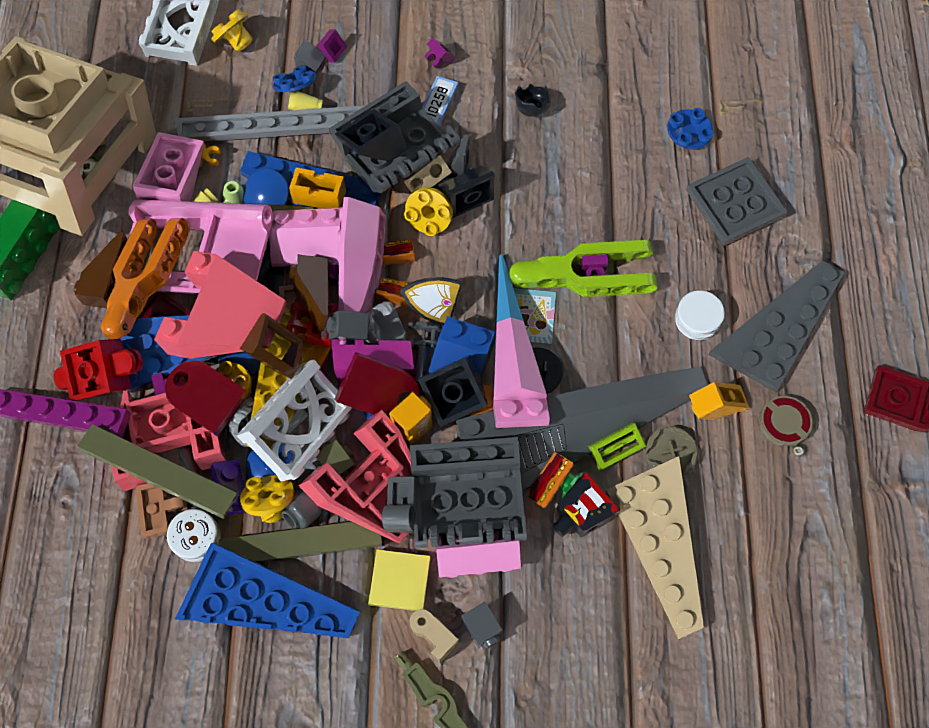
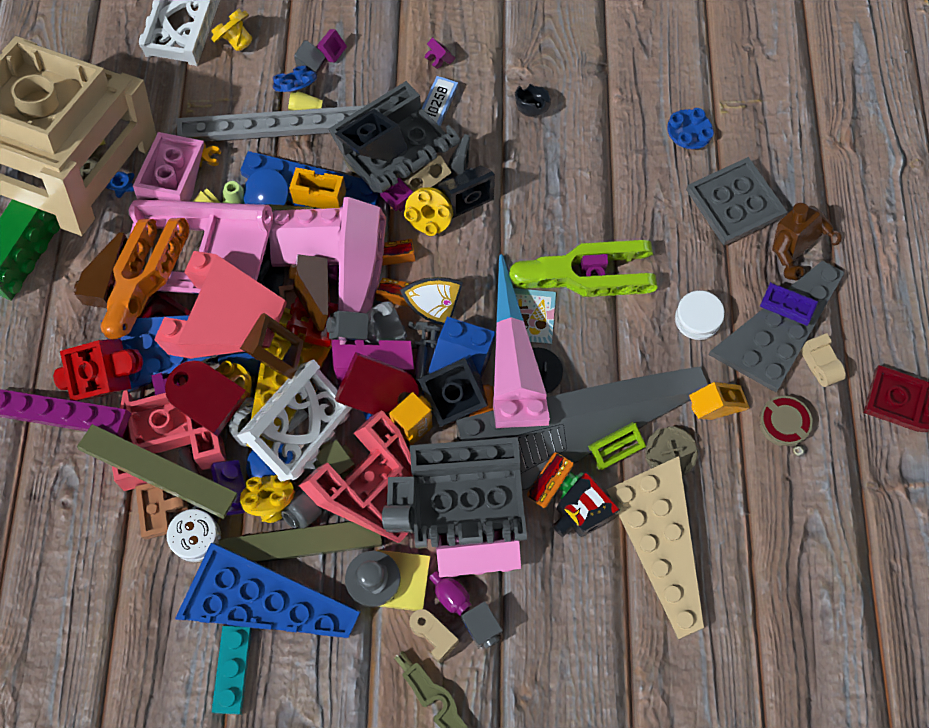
none -> blue plate [106,172,134,198]
none -> teal plate [211,626,252,715]
none -> dark grey plate [345,551,401,607]
none -> magenta tile [380,178,413,212]
none -> magenta plant [429,571,472,617]
none -> dark purple plate [760,283,818,326]
none -> reddish brown torso [772,203,842,281]
none -> tan leg [800,333,845,387]

